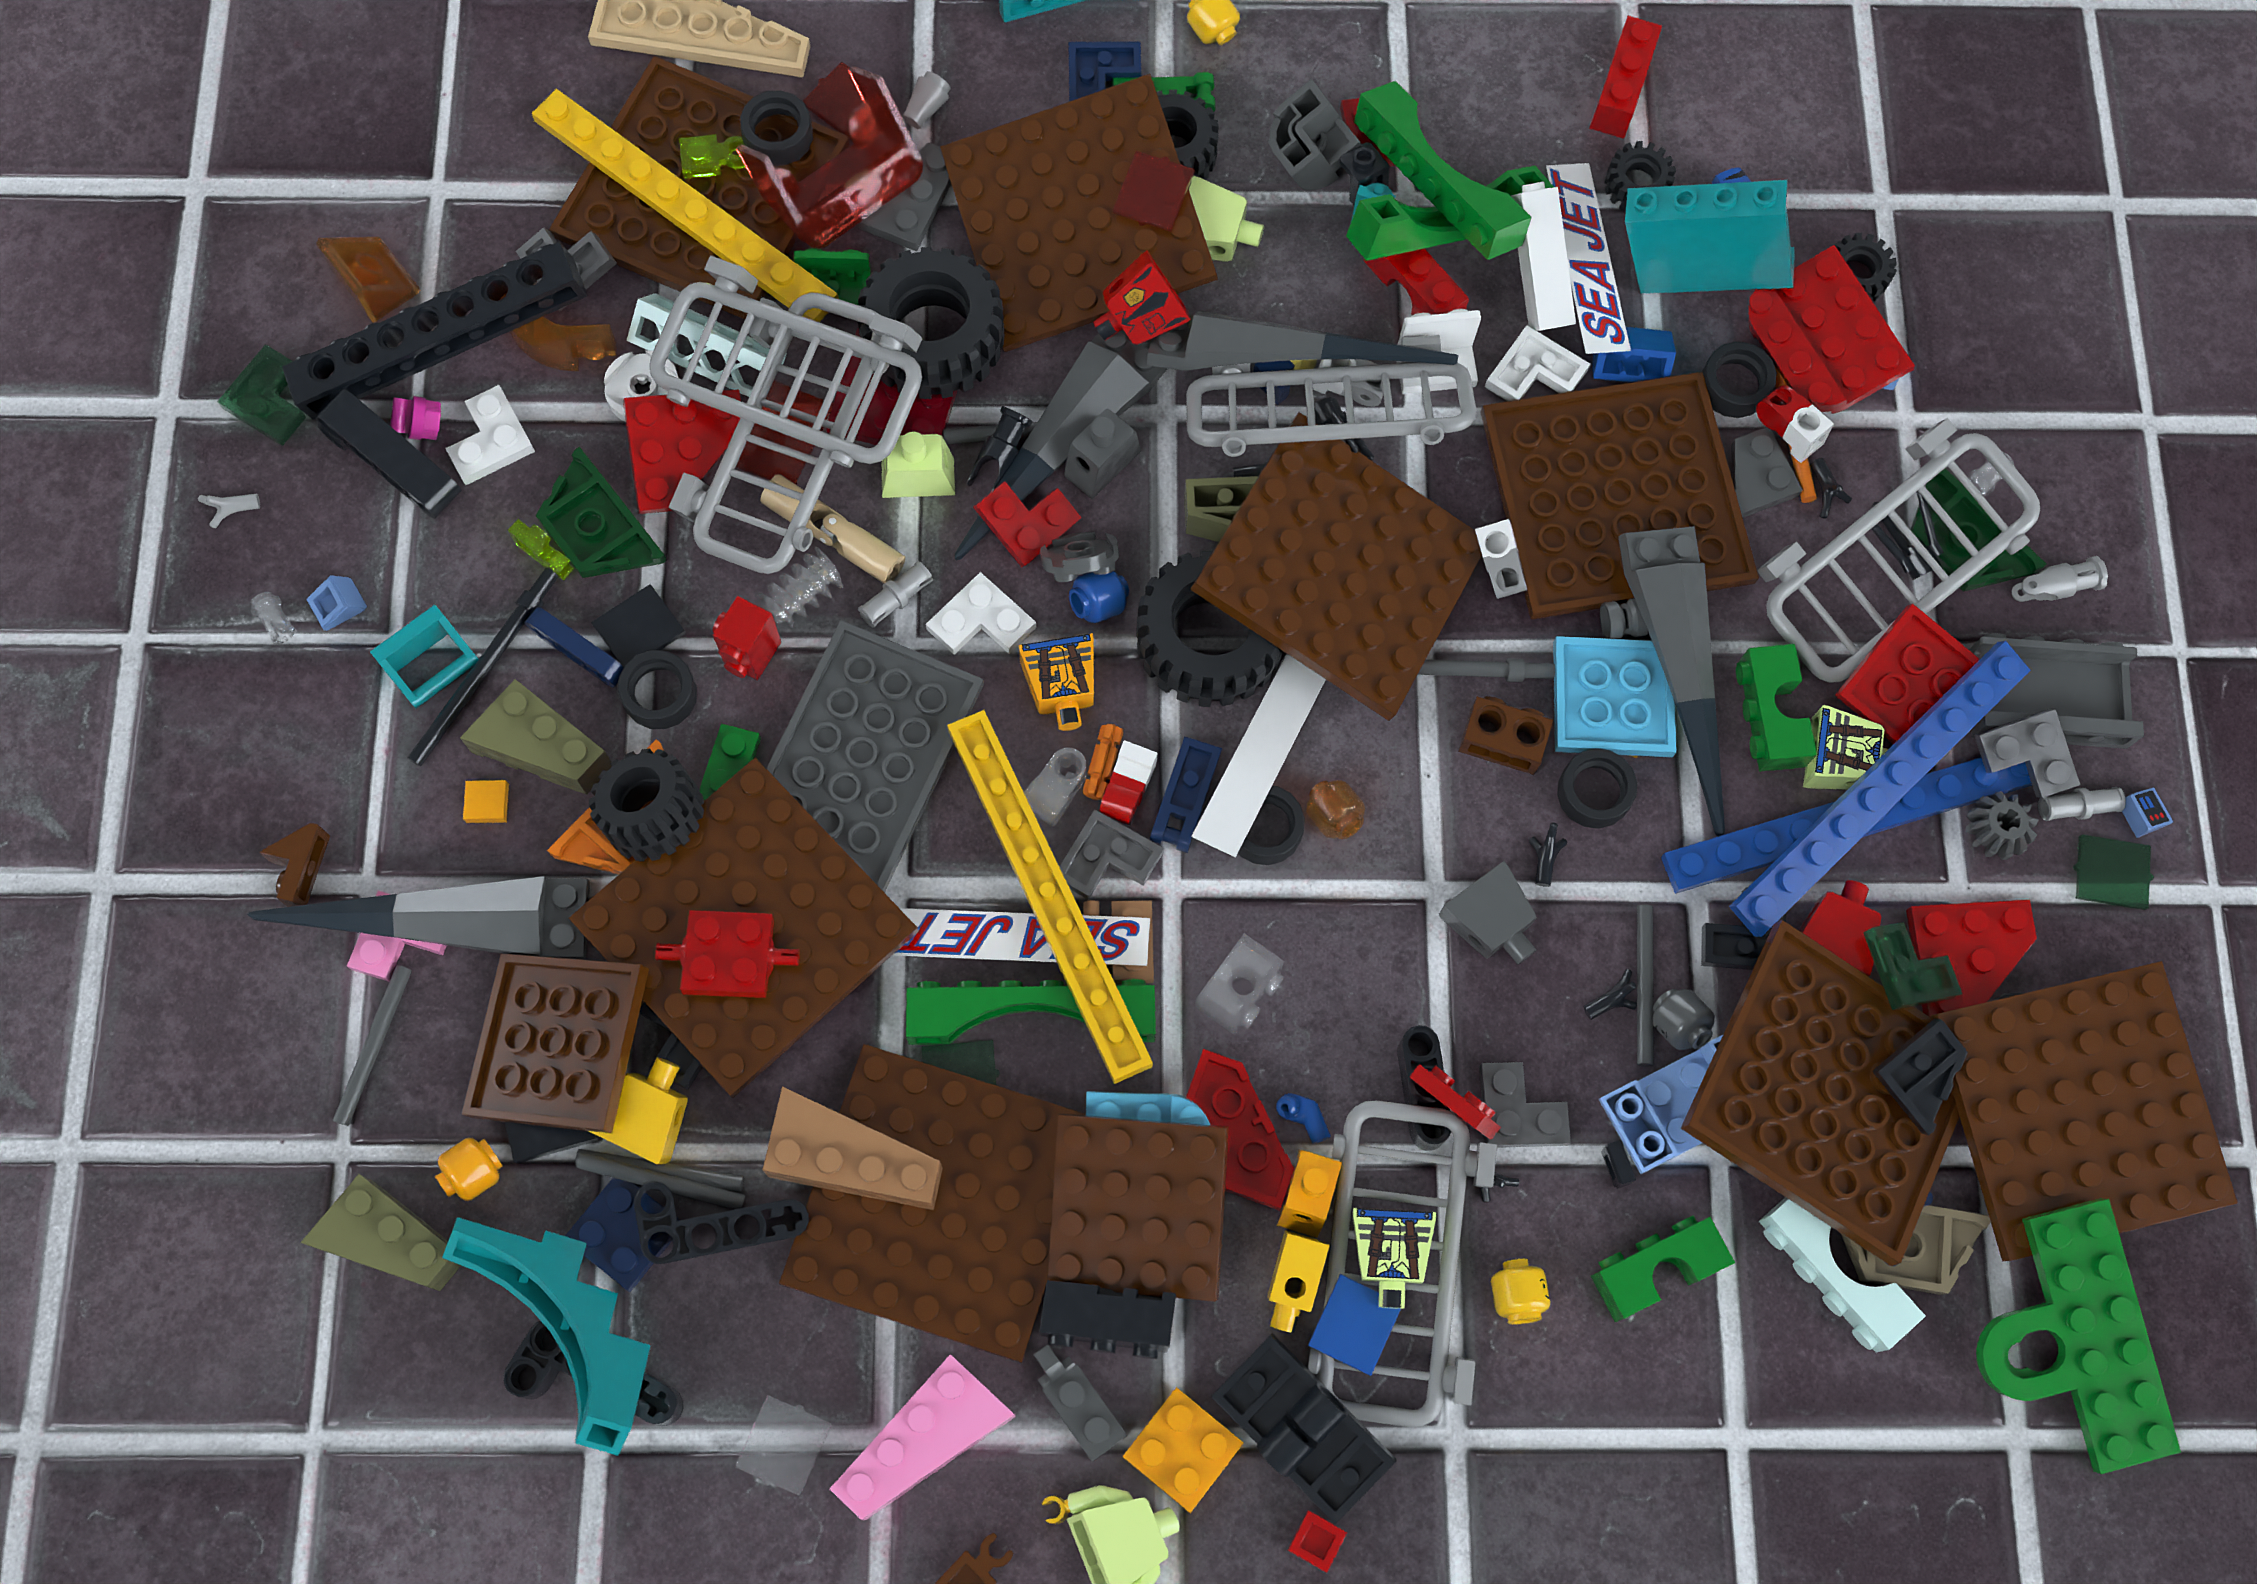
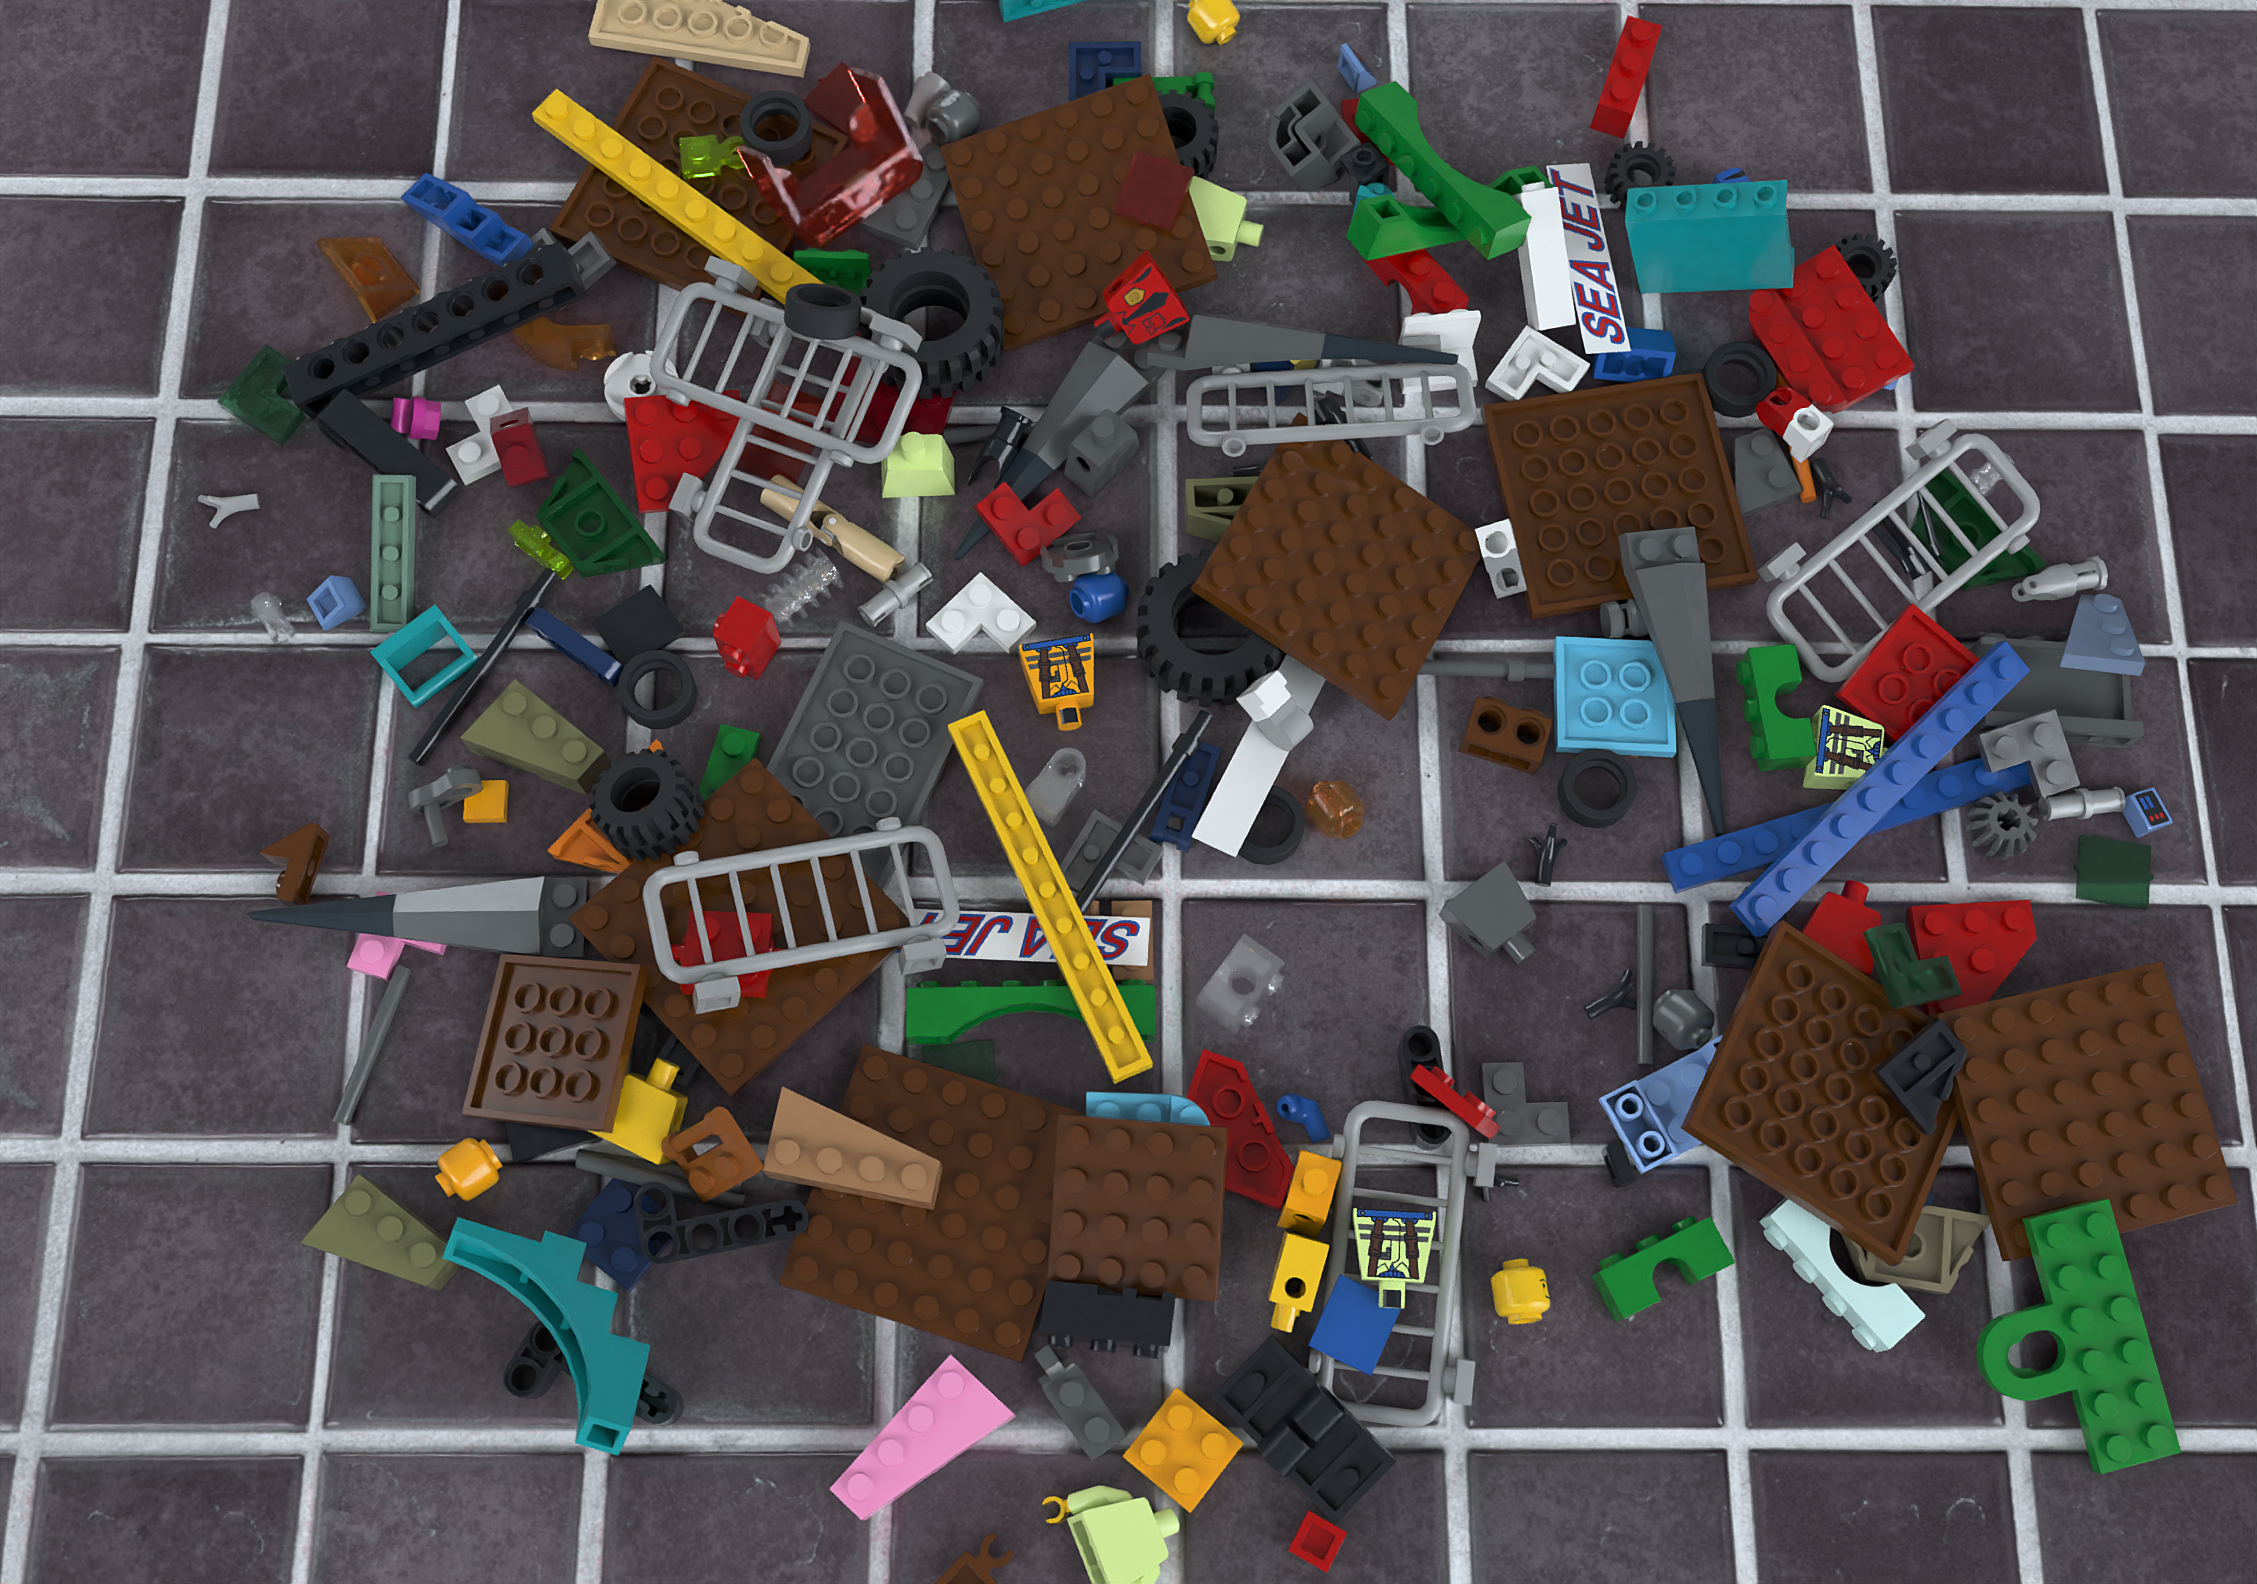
light aqua fence [626,293,786,397] -> none
clear piece [735,1395,832,1496] -> none
orange axle [1082,724,1123,800] -> none
leg [1099,740,1157,825] -> none
none -> sand green tile [370,475,416,633]
none -> blue slope [401,172,534,267]
none -> dark grey piece [408,764,483,847]
none -> dark red torso [490,407,552,489]
none -> light grey bar [643,817,960,1014]
none -> dark orange plate [661,1106,765,1203]
none -> black tyre [784,283,862,340]
none -> dark grey head [926,89,981,144]
none -> black bar [1075,710,1214,915]
none -> leg [1236,670,1313,751]
none -> medium blue slope [1337,43,1377,93]
none -> sand blue wing [2060,594,2145,676]

